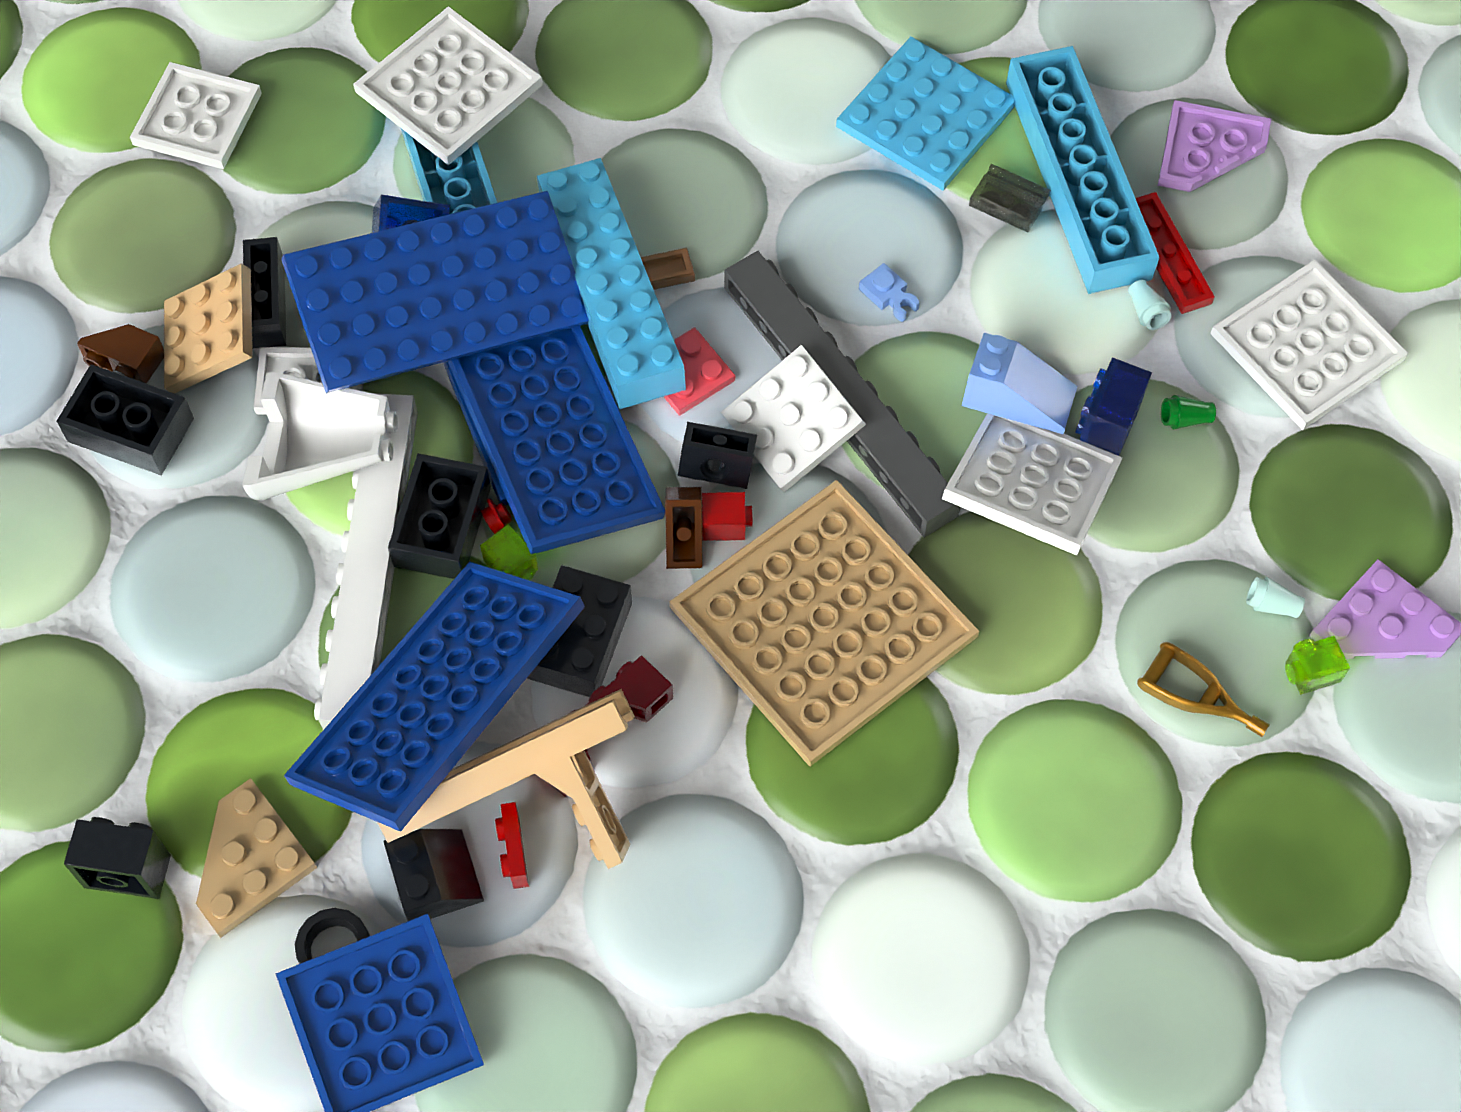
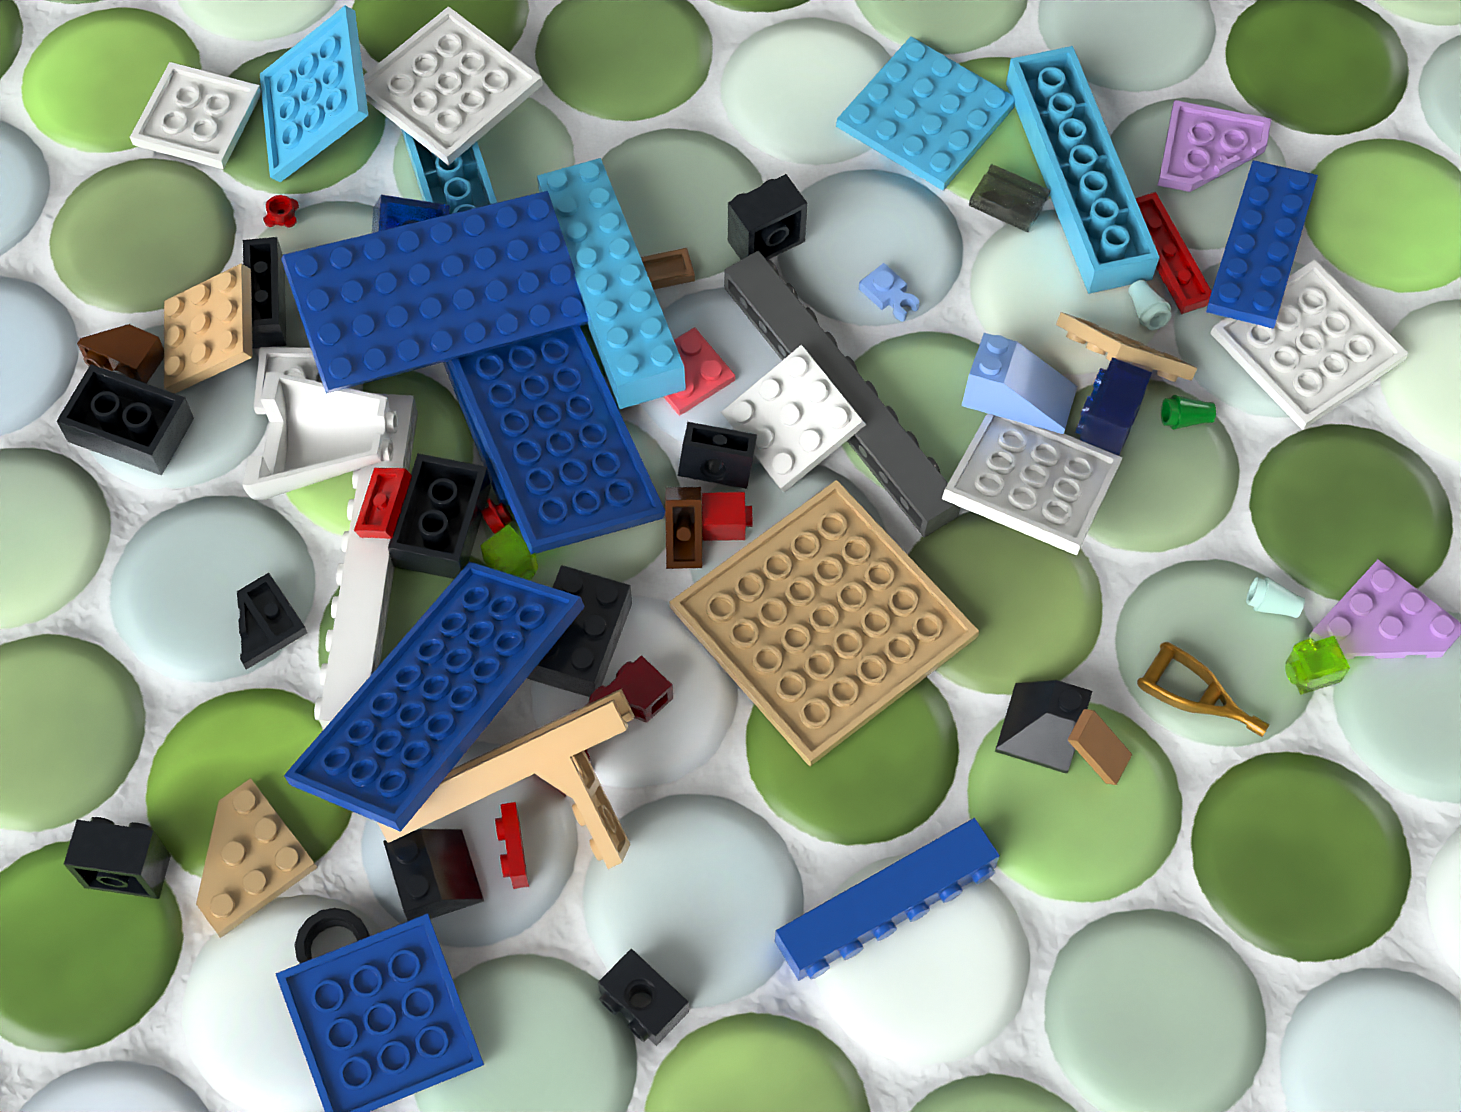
none -> black wing [237,573,308,670]
none -> medium azure plate [260,5,369,182]
none -> red plate [263,195,299,228]
none -> red plate [354,468,412,539]
none -> black brick [598,948,689,1046]
none -> black brick [727,174,808,260]
none -> blue brick [775,818,1000,981]
none -> black slope [995,680,1093,774]
none -> tan plate [1056,312,1197,382]
none -> medium nougat tile [1068,709,1132,785]
none -> blue plate [1206,160,1318,329]

